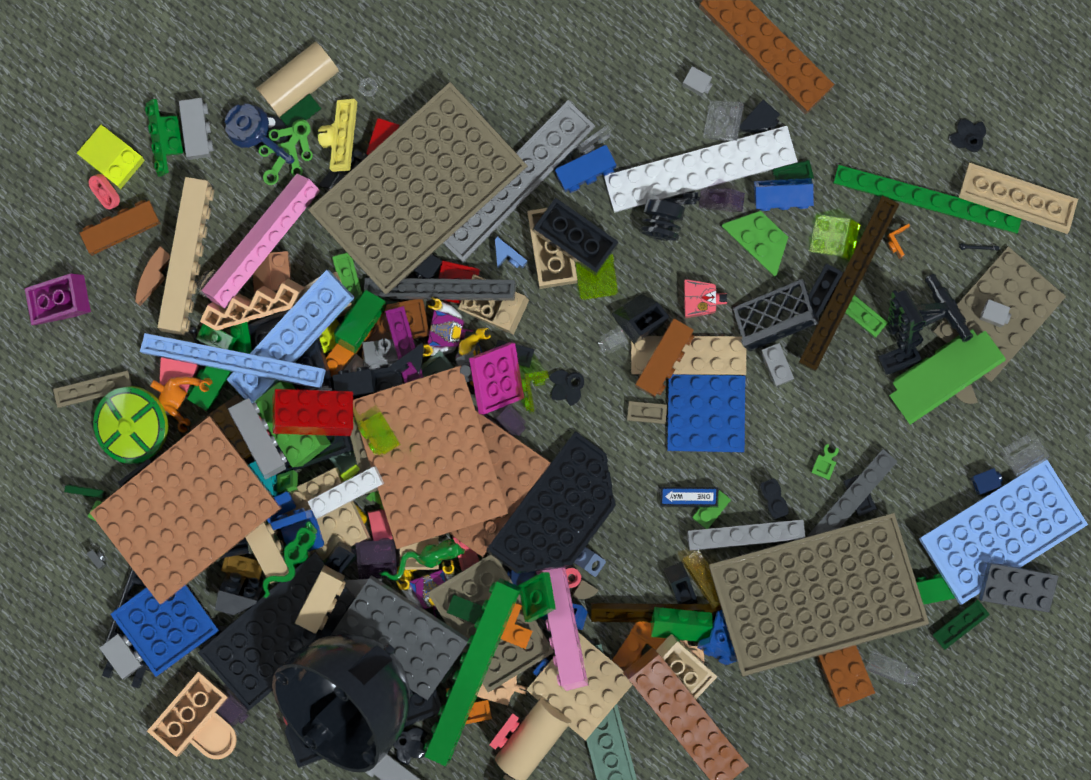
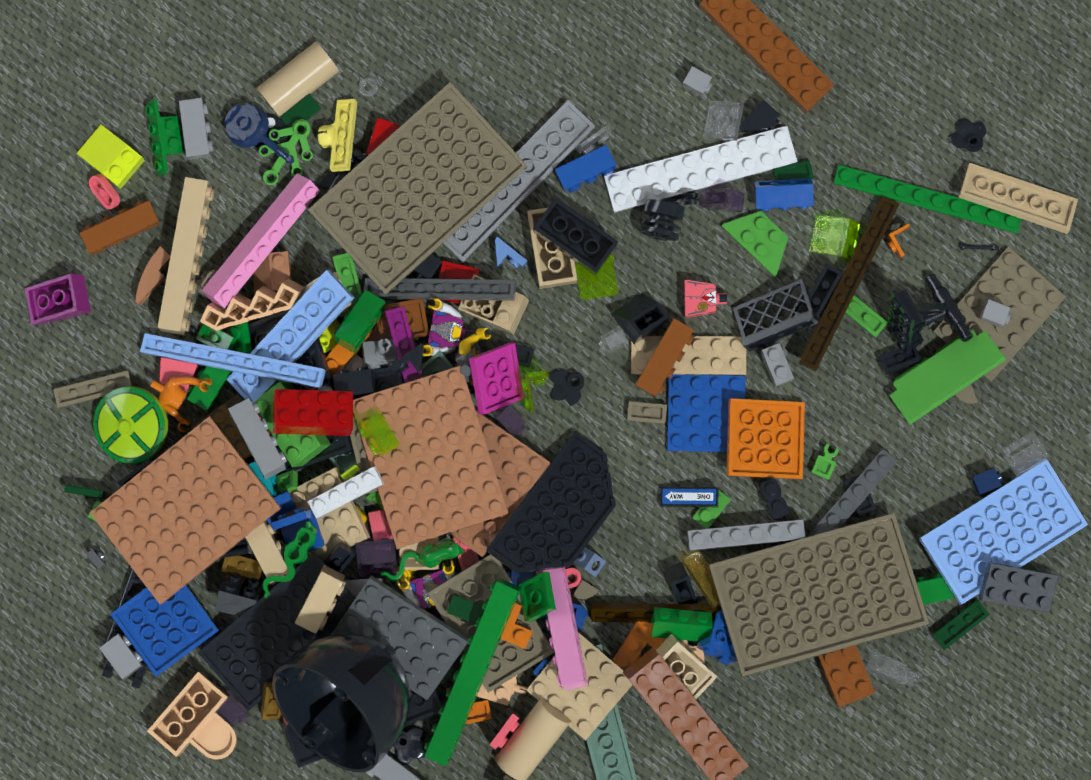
none -> pearl gold plate [260,683,282,720]
none -> orange plate [726,398,805,479]

